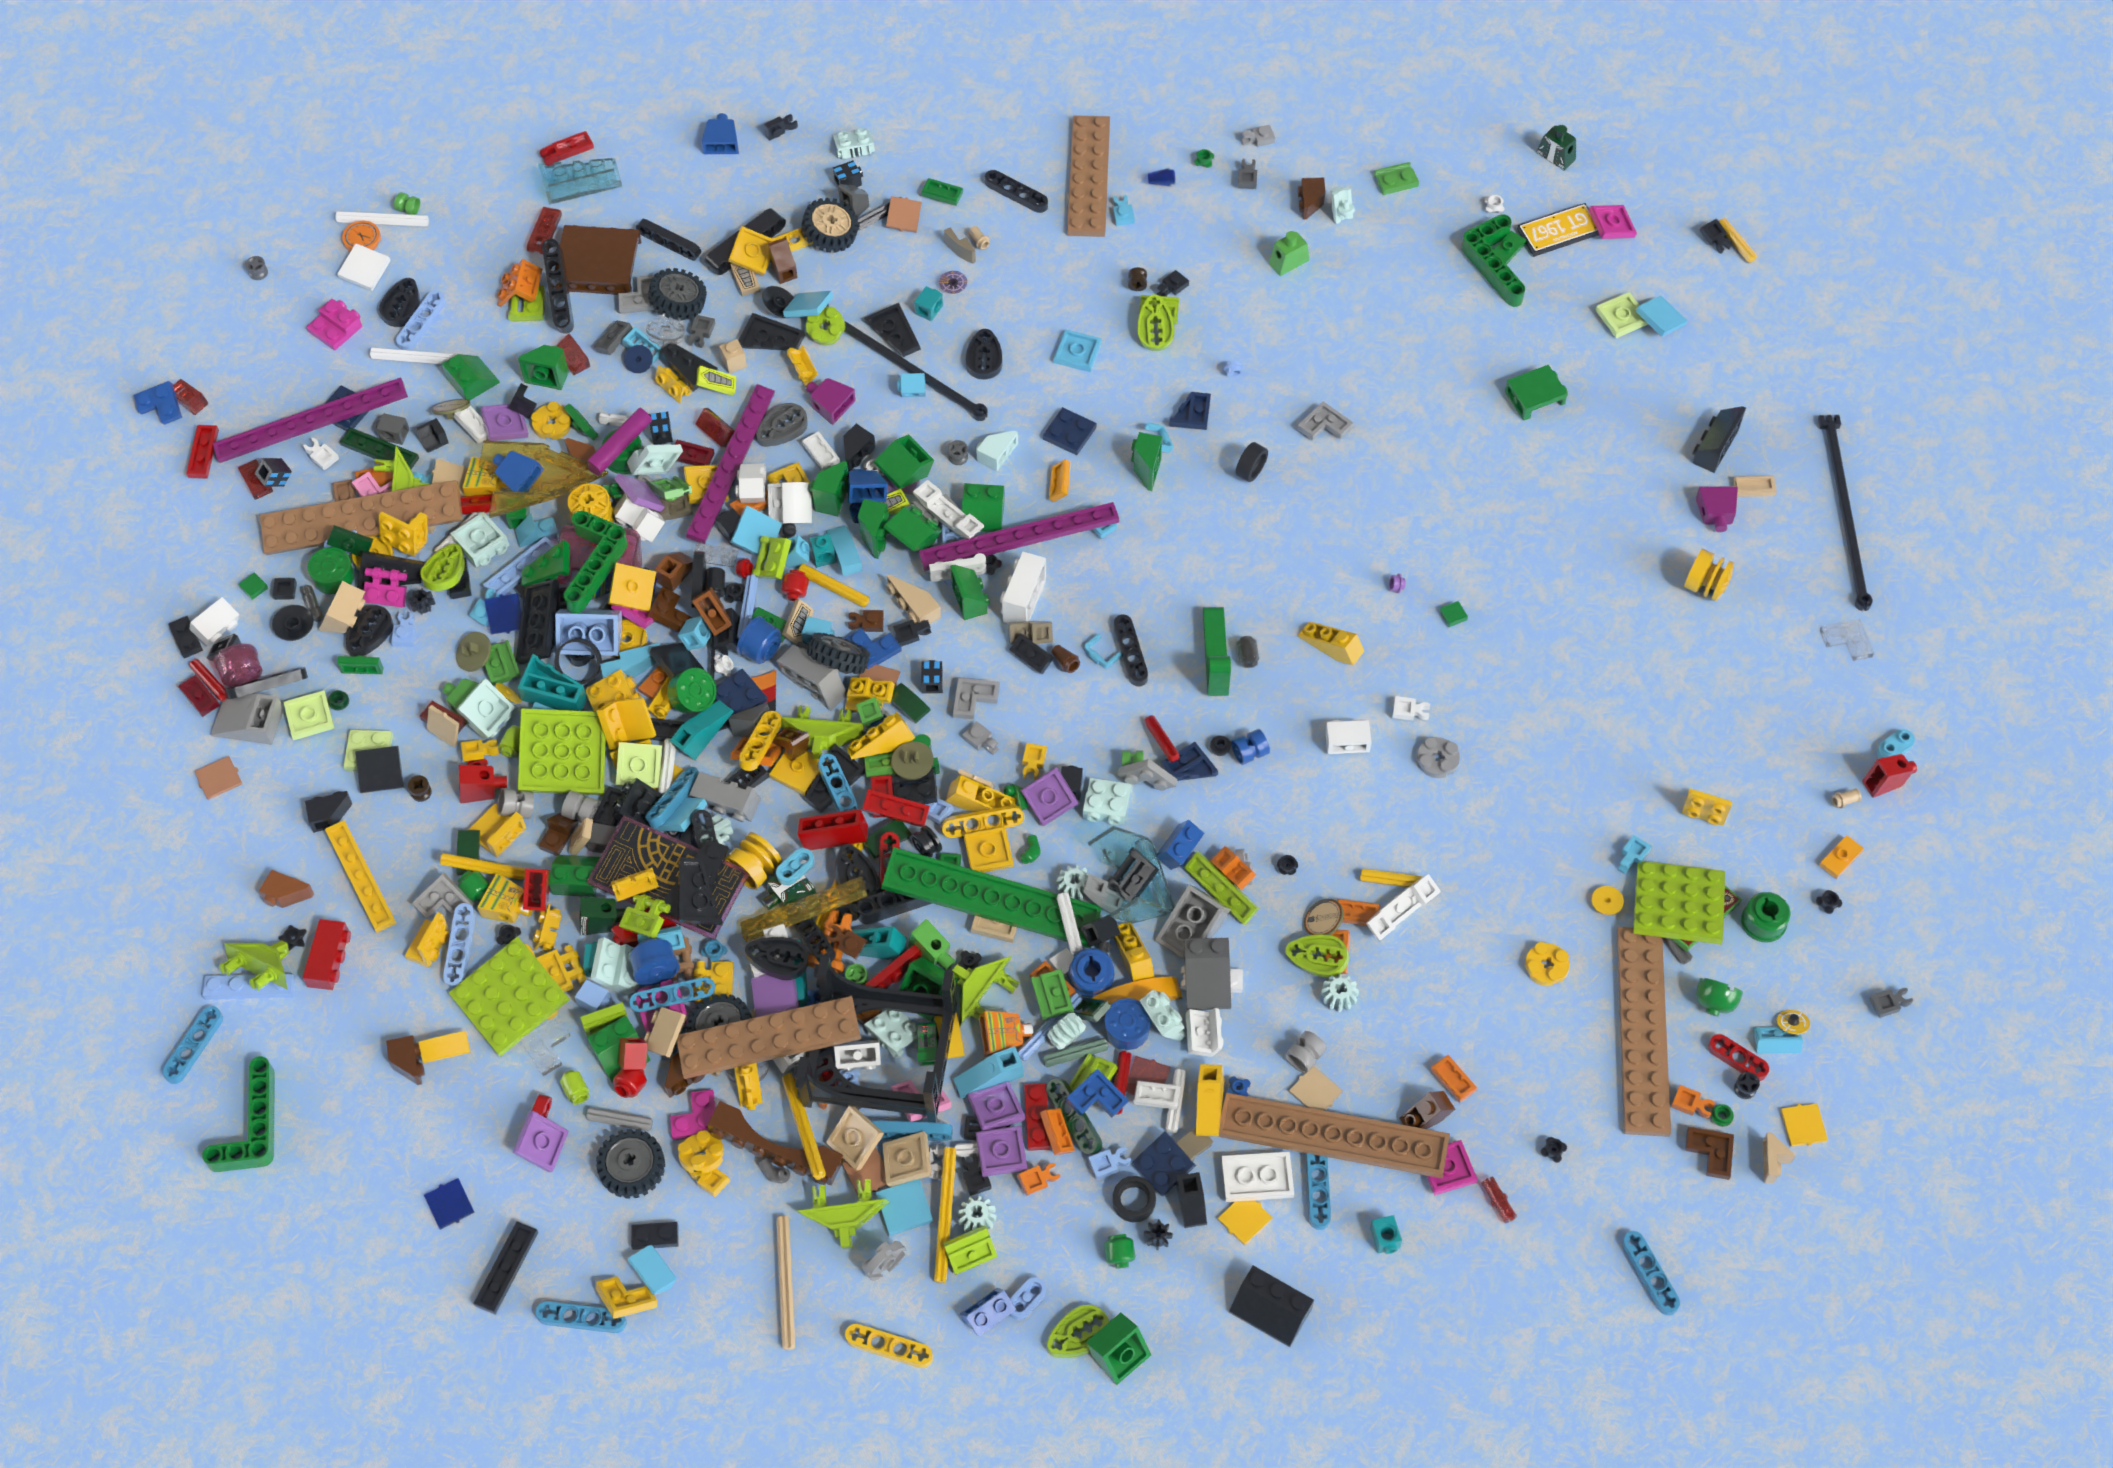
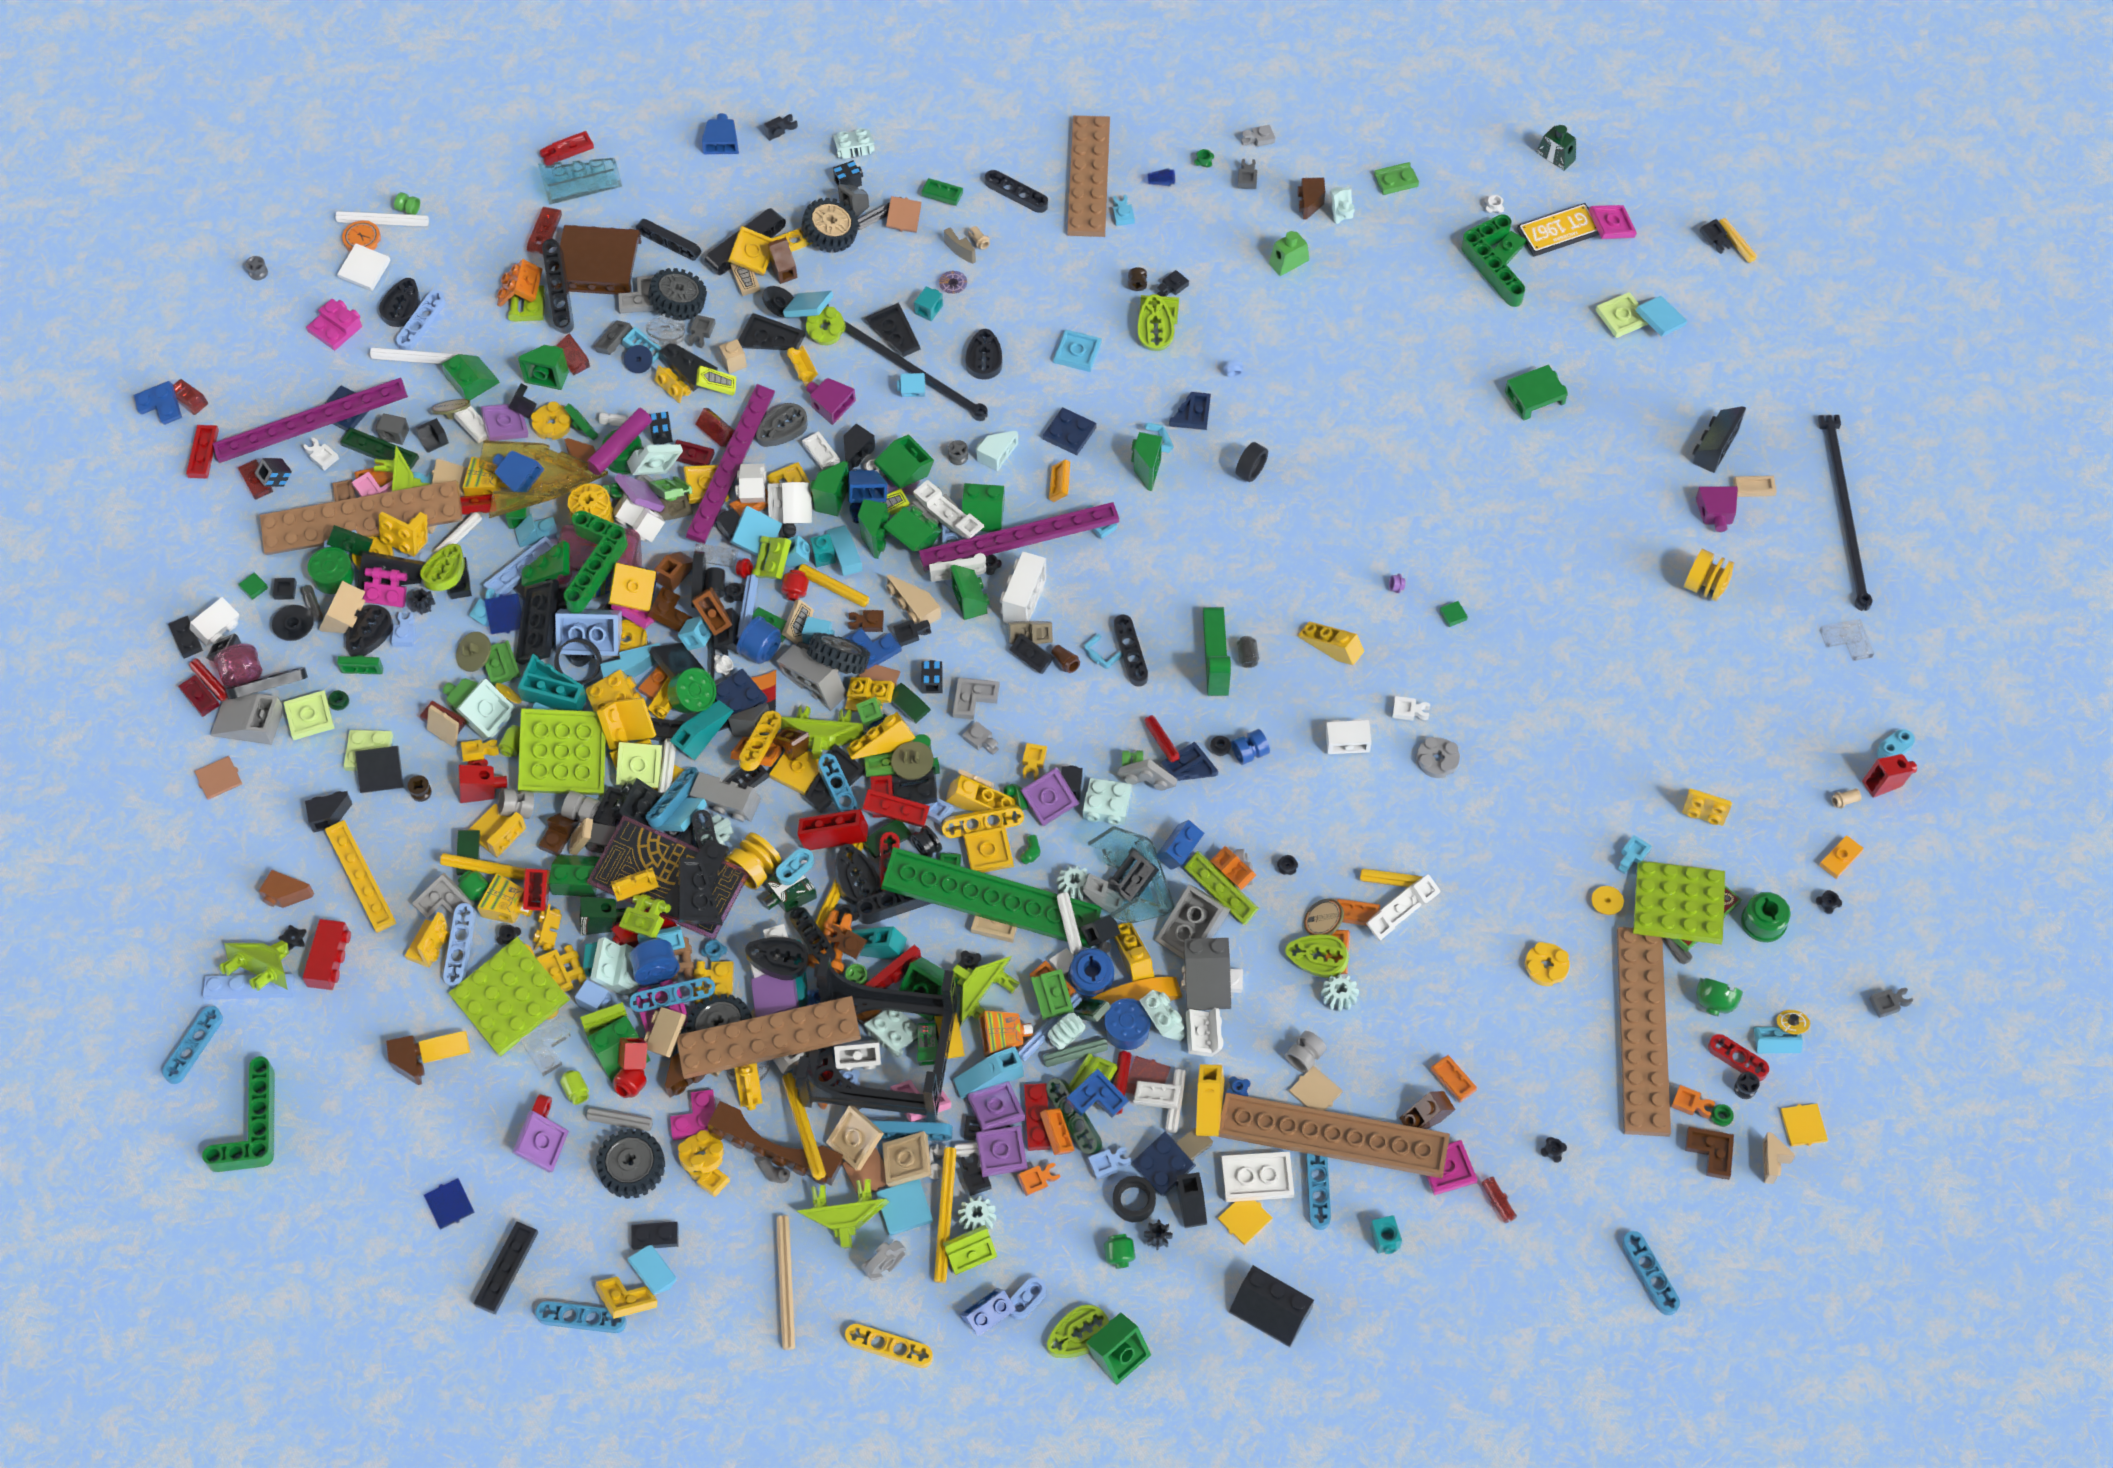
light aqua plate [450,512,510,568] -> none
clear yellow plate [740,876,868,942] -> none
bright green torso [908,919,956,970] -> none
light grey plate [1297,401,1353,440] -> none

